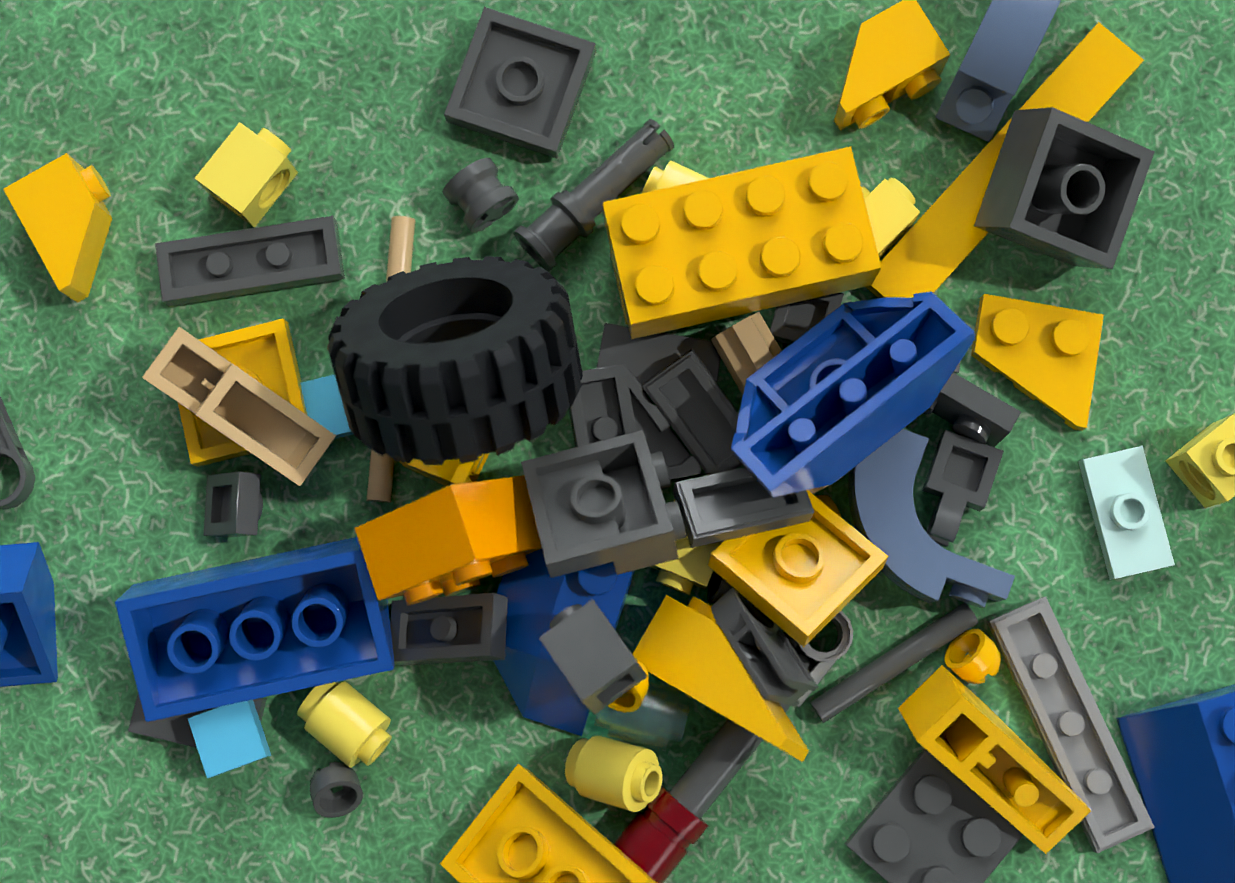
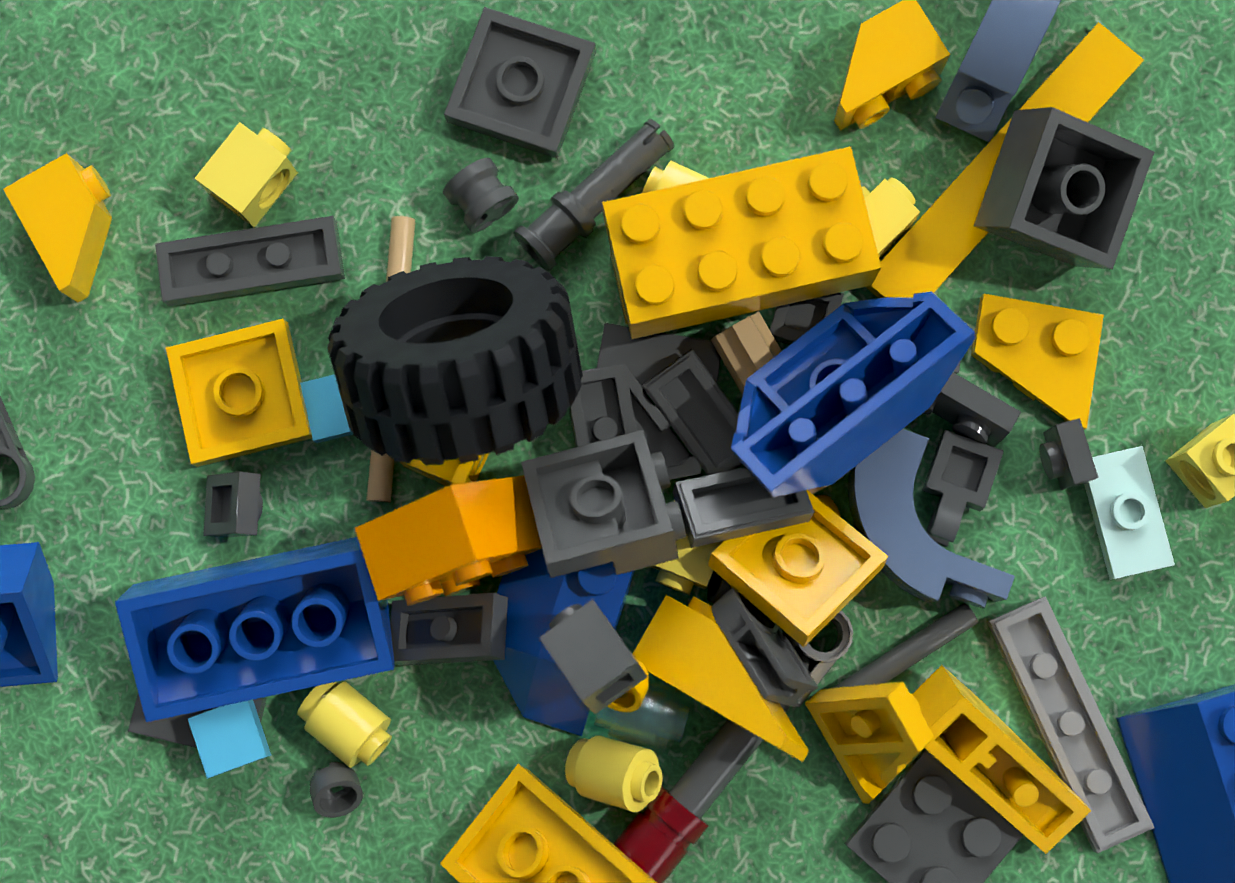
tan slope [142,327,336,486] -> none
yellow hinge [944,629,1001,684] -> none
none -> yellow wing [805,682,934,804]
none -> dark grey plate [1039,418,1099,490]

